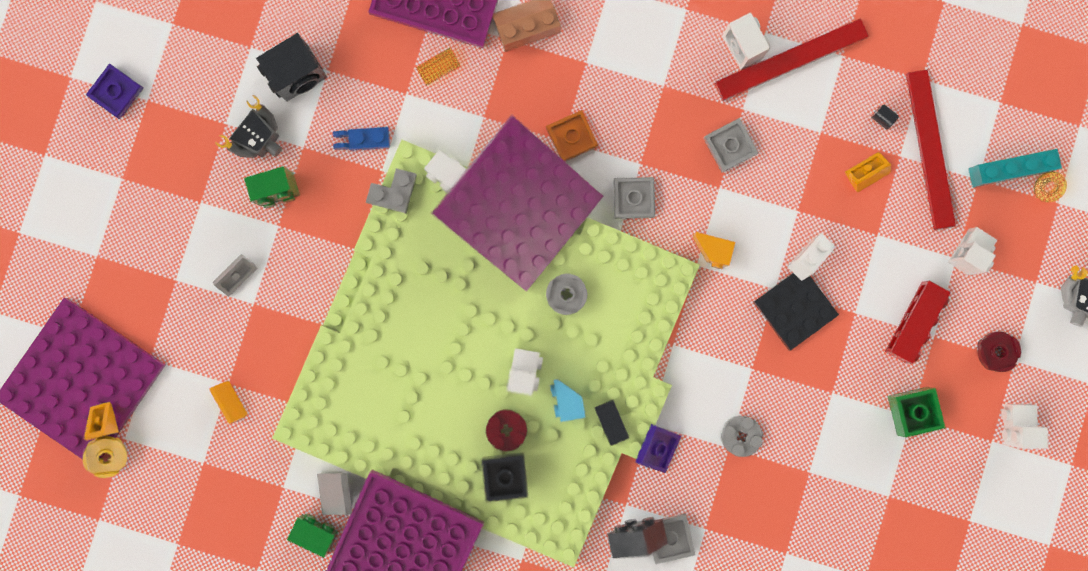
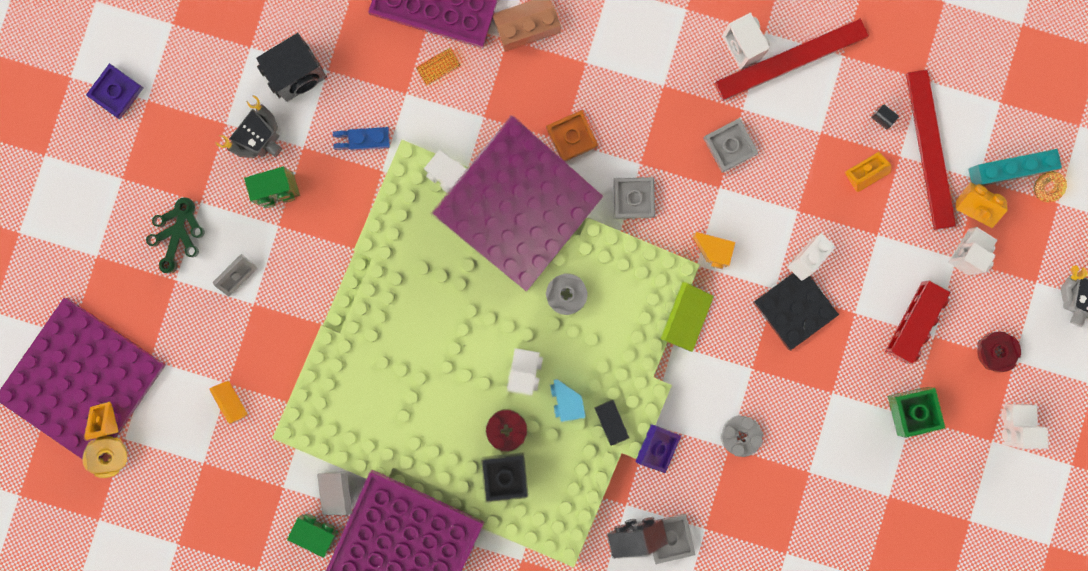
light grey plate [366,168,417,214] -> none
none -> dark green plant [146,197,205,274]
none -> lime tile [661,282,714,352]
none -> light orange brick [956,182,1008,228]

